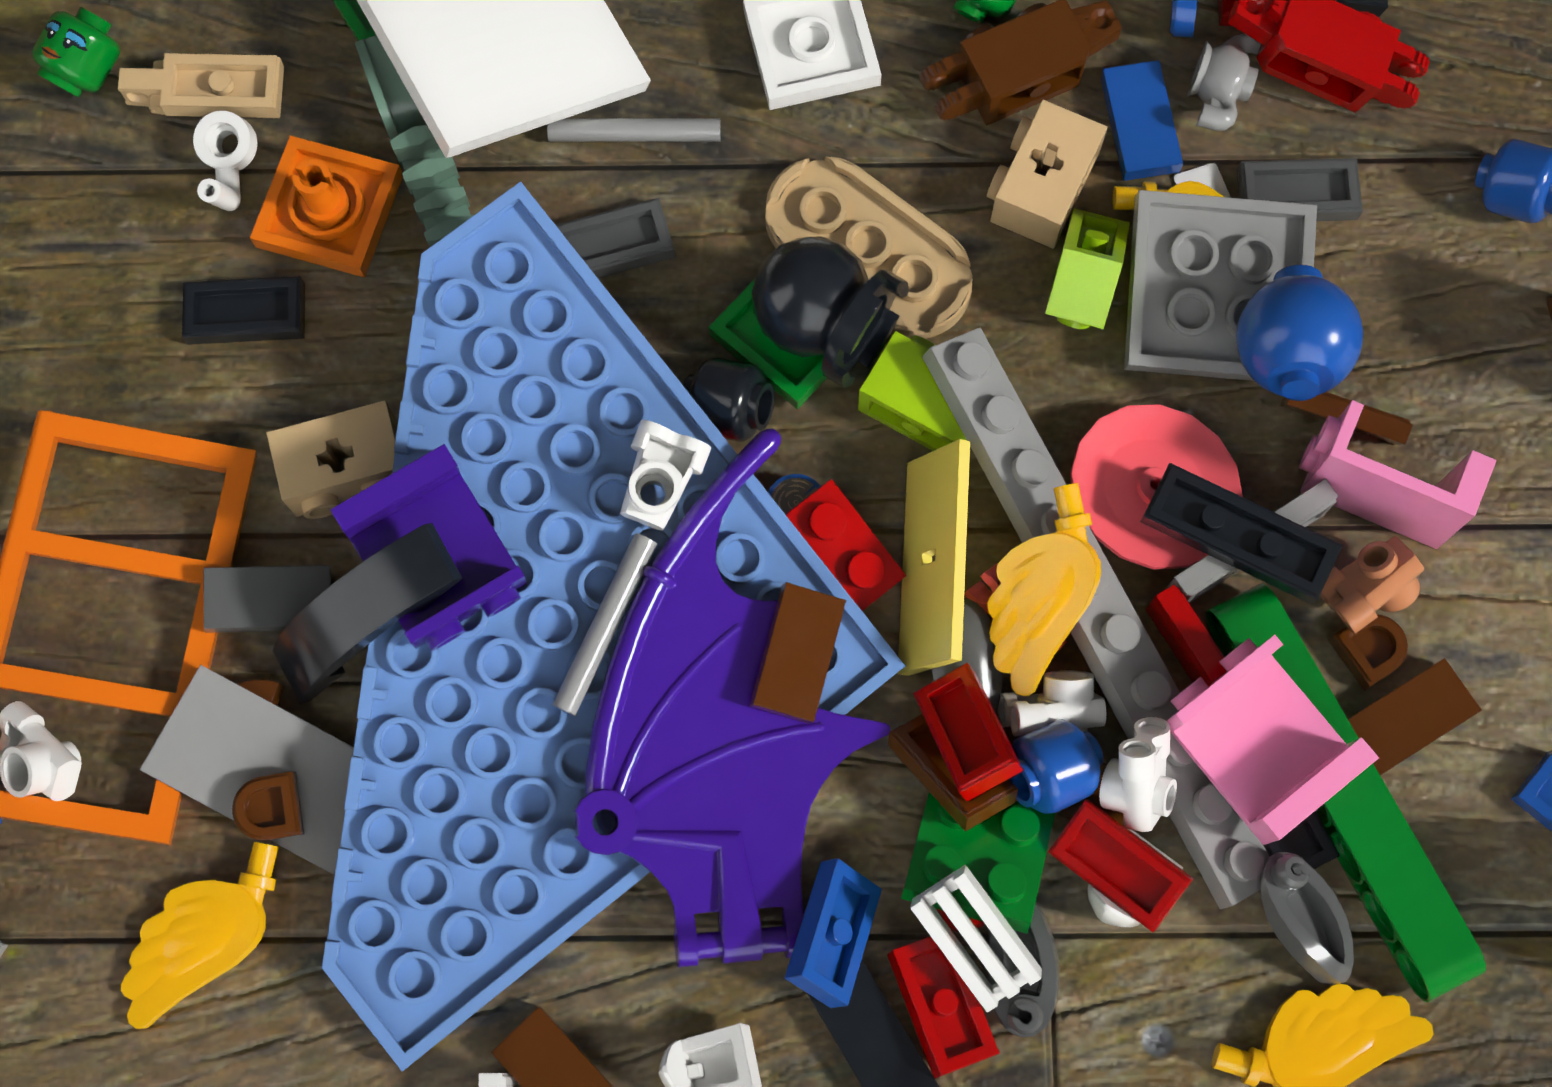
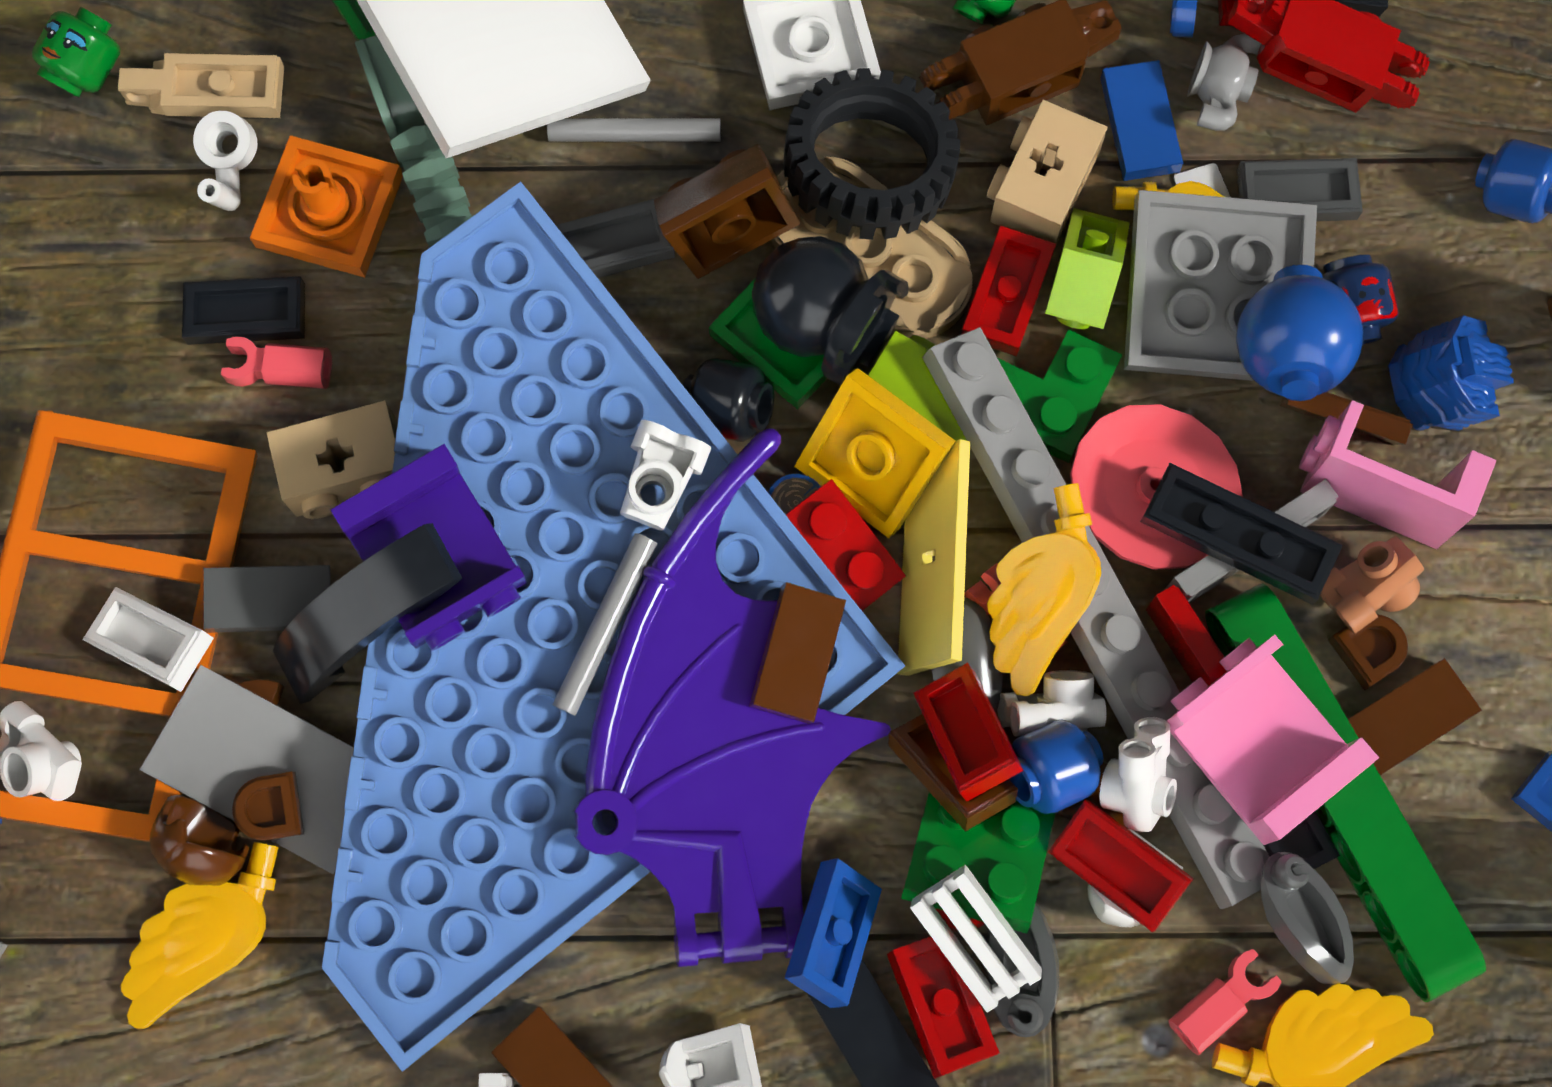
none -> white tile [82,587,214,692]
none -> reddish brown hair [150,795,250,886]
none -> coral bar [221,336,332,389]
none -> reddish brown slope [654,144,801,279]
none -> black tyre [783,68,960,240]
none -> yellow plate [794,368,956,538]
none -> red plate [961,225,1056,357]
none -> green plate [997,329,1122,463]
none -> coral bar [1168,949,1282,1055]
none -> dark blue head [1323,255,1399,345]
none -> blue hair [1388,315,1514,431]

